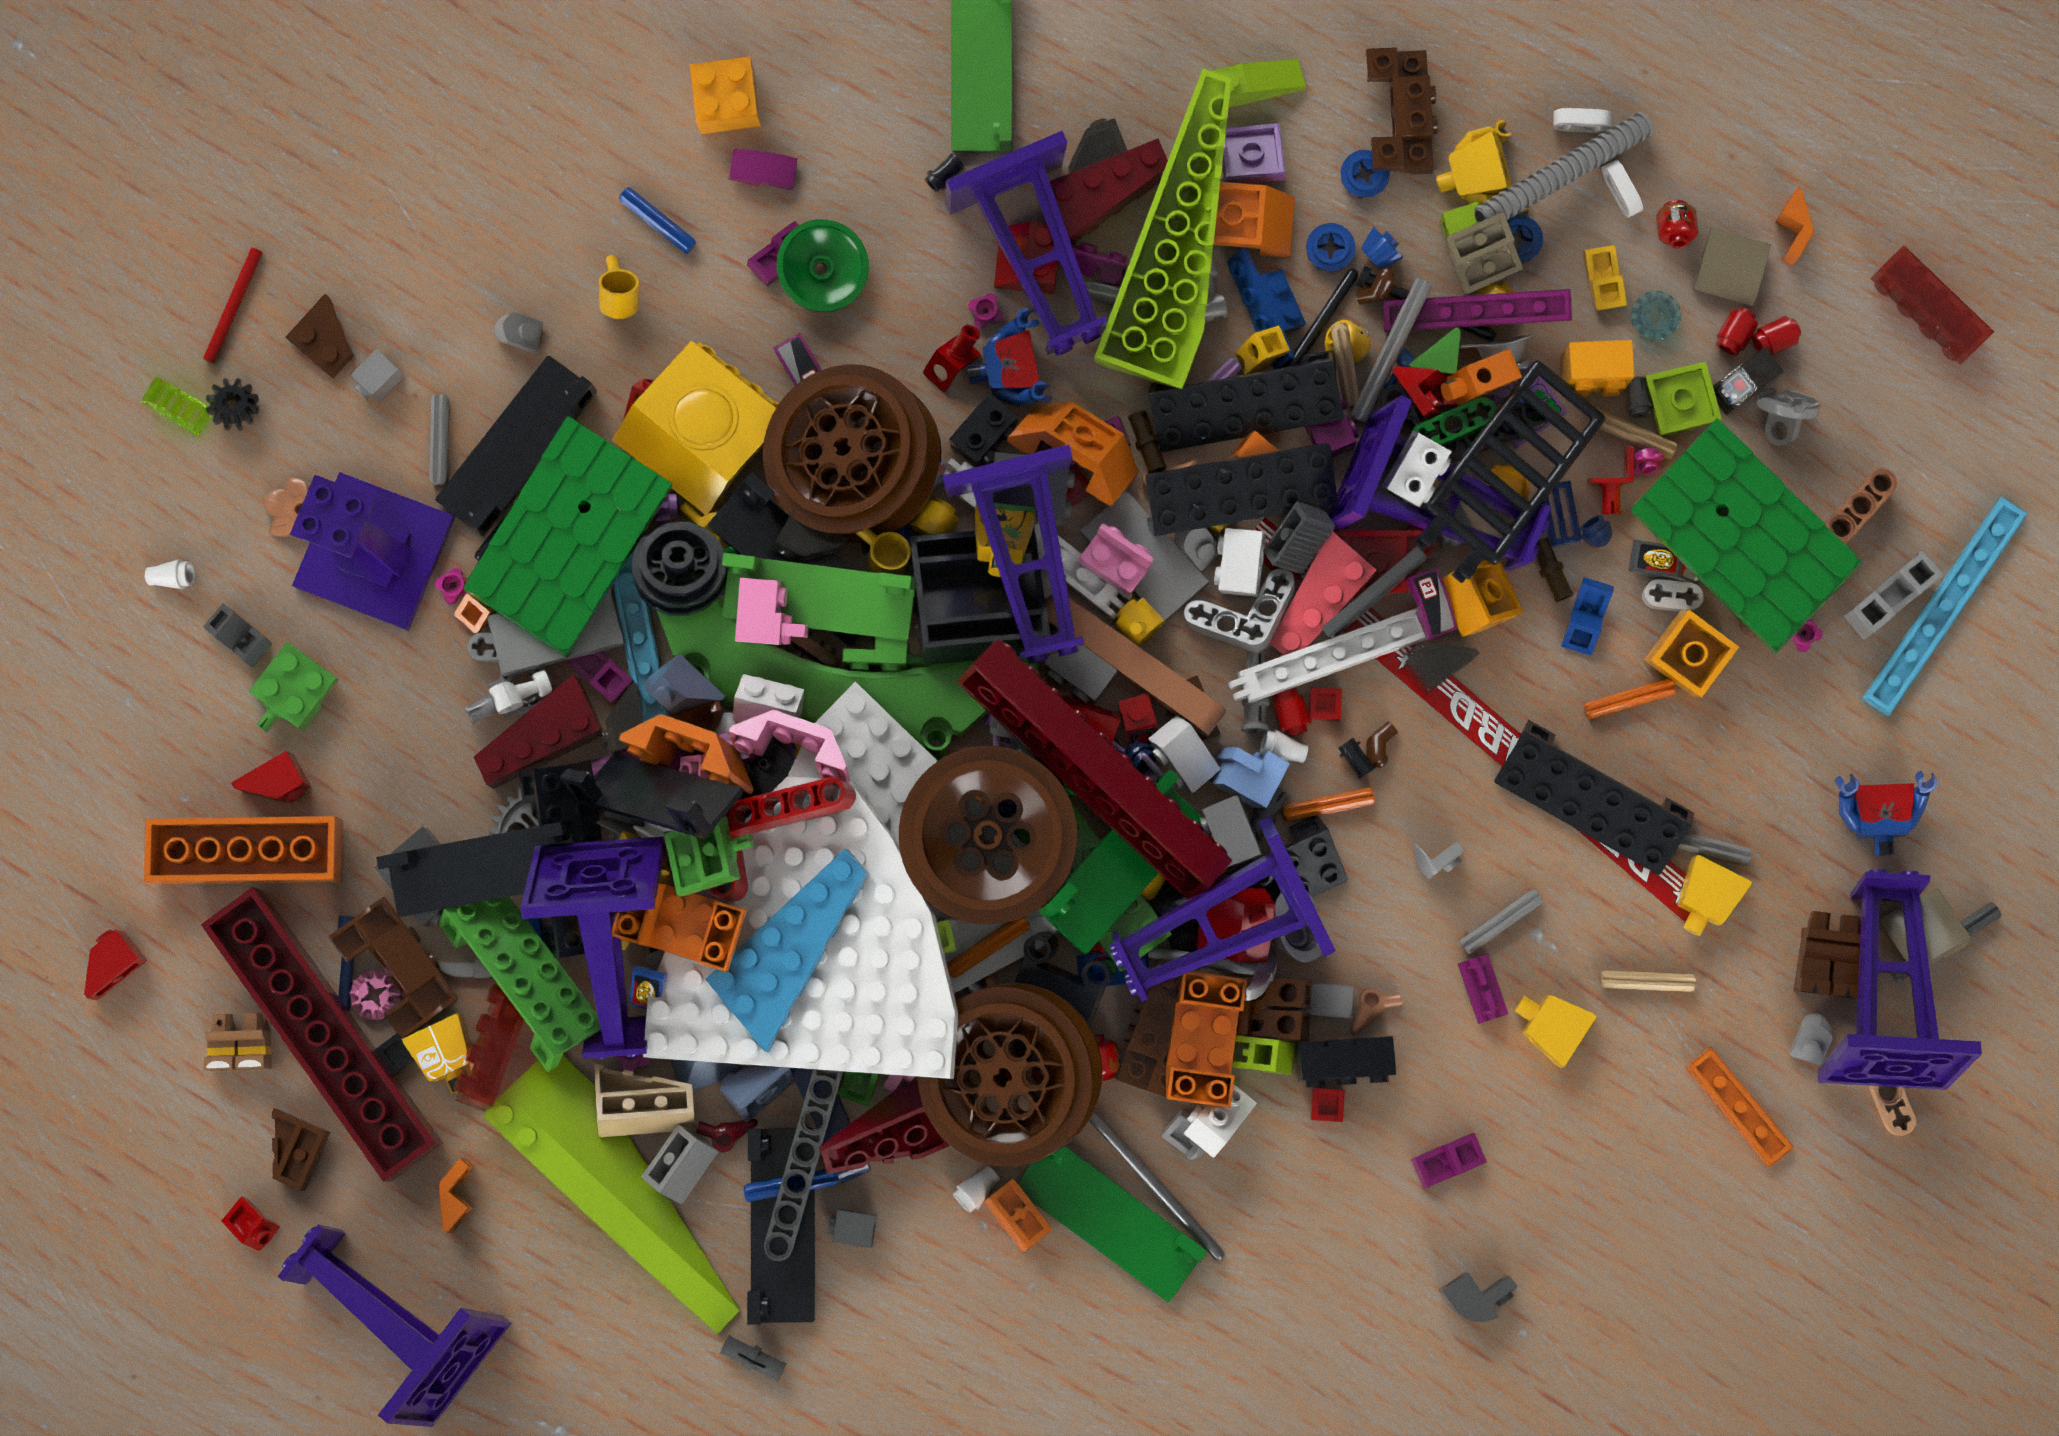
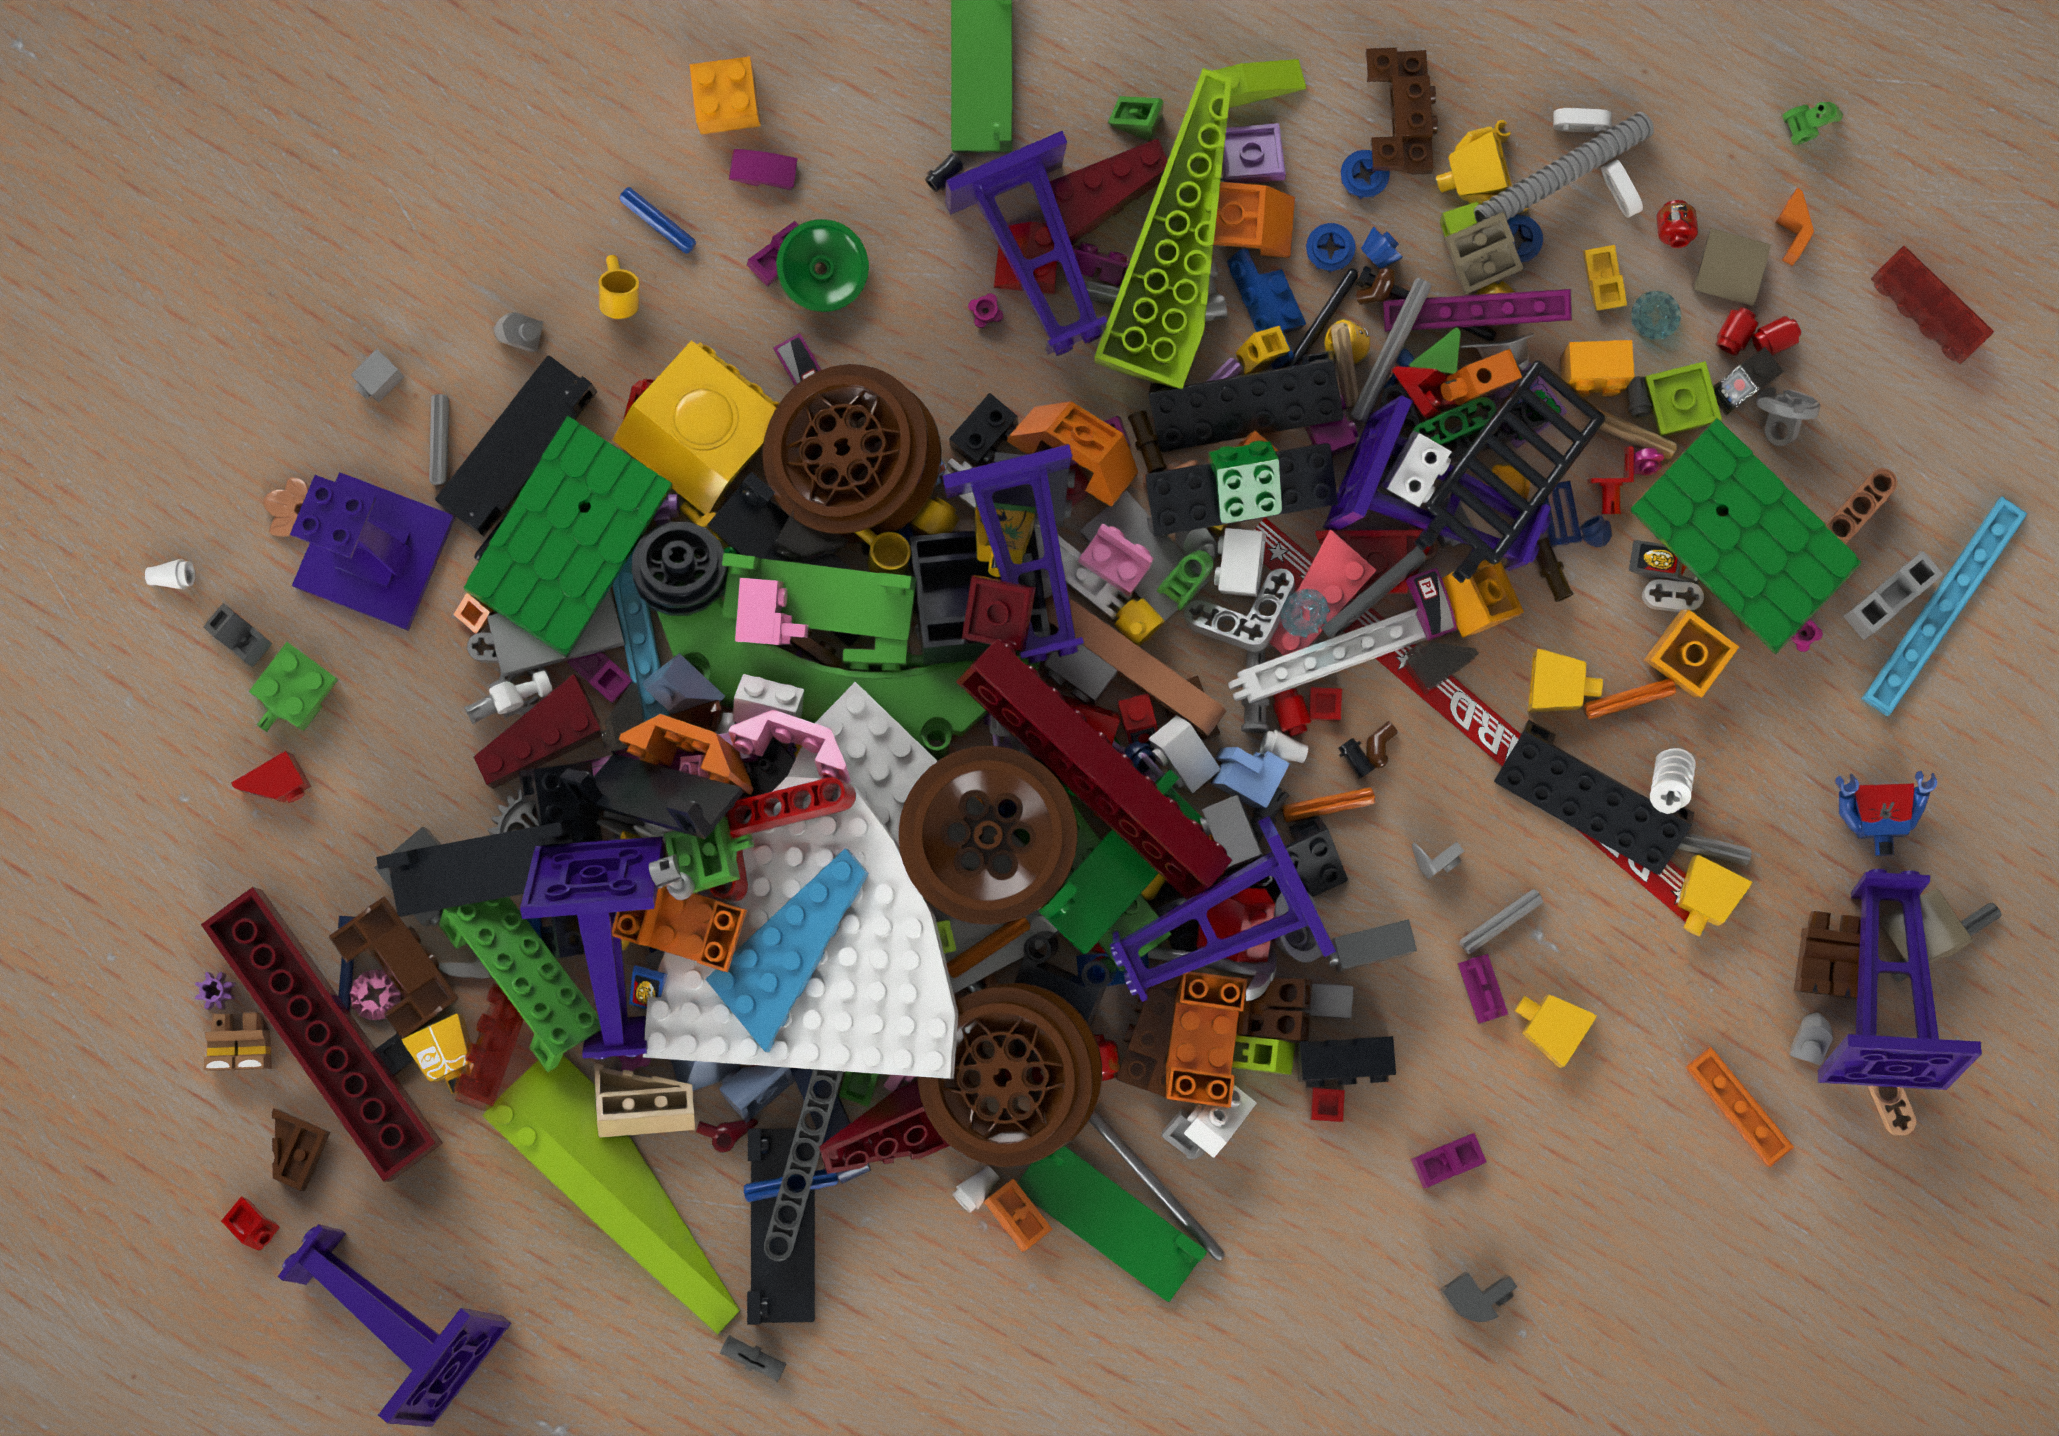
red slope [84,929,147,1000] -> none
clear neon green slope [141,376,212,437] -> none
orange brick [144,816,343,885] -> none
red bar [203,247,263,364] -> none
black gear [206,378,259,431] -> none
reddish brown wing [285,294,354,379] -> none
dark pink plate [435,568,467,604] -> none
orange slope [439,1158,475,1233] -> none
light grey brick [641,1124,719,1204] -> none
dark grey brick [828,1209,877,1248] -> none
red bracket [923,324,980,392] -> none
torso [967,308,1052,407] -> none
clear smoke slope [1068,118,1127,174] -> none
dark grey brick [1263,501,1335,574] -> none
nougat animal [1351,988,1402,1034] -> none
blue slope [1561,577,1614,656] -> none
tan axle [1600,971,1696,992] -> none
none -> medium lavender gear [195,972,236,1010]
none -> light grey leg [649,854,695,900]
none -> dark red tile [962,575,1036,651]
none -> bright green slope [1108,96,1164,142]
none -> bright green piece [1157,550,1213,611]
none -> bracket [1209,441,1282,523]
none -> clear light blue gear [1281,589,1330,638]
none -> dark grey brick [1327,919,1417,972]
none -> yellow torso [1528,649,1603,713]
none -> white piece [1650,748,1696,814]
none -> bright green piece [1782,102,1843,145]

